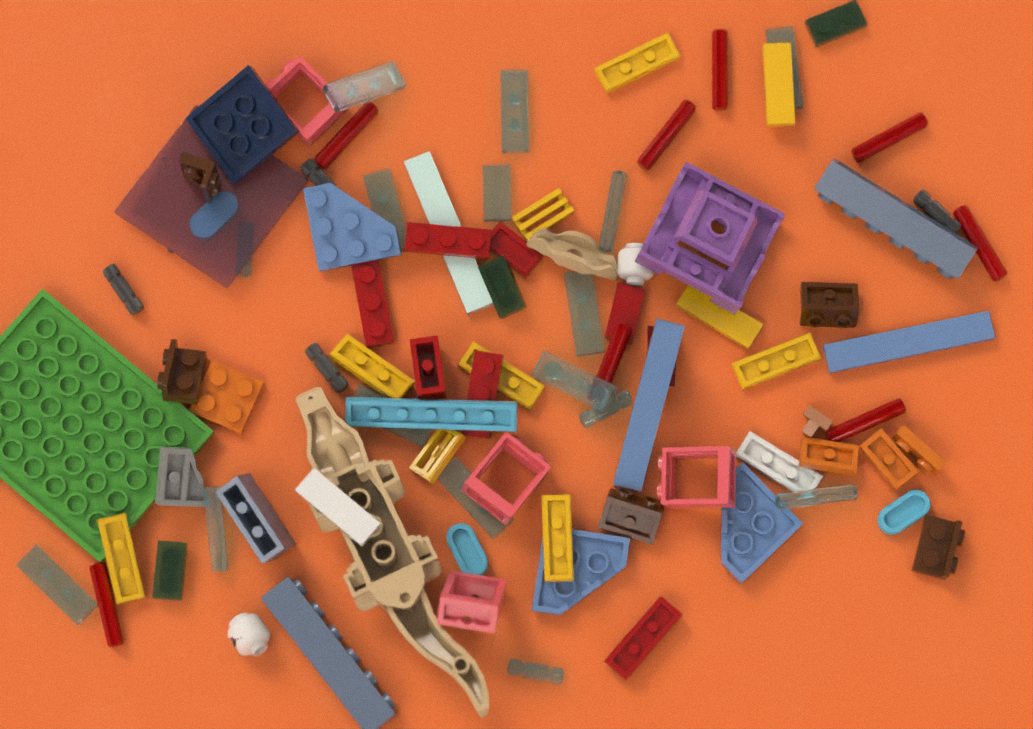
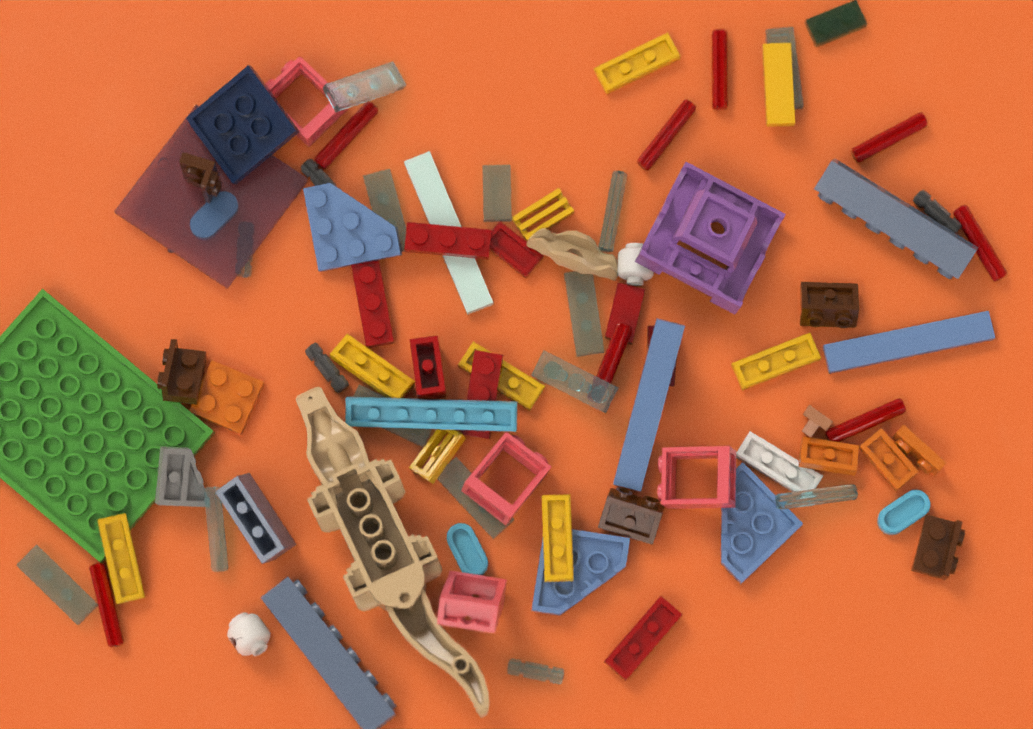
dark grey axle [103,264,144,315] -> none
clear green plate [152,540,188,601] -> none
white tile [295,468,381,547] -> none
clear green plate [478,255,527,319] -> none
clear light blue tile [500,70,529,153] -> none
clear light blue axle [579,390,633,428] -> none
yellow tile [676,285,763,350] -> none

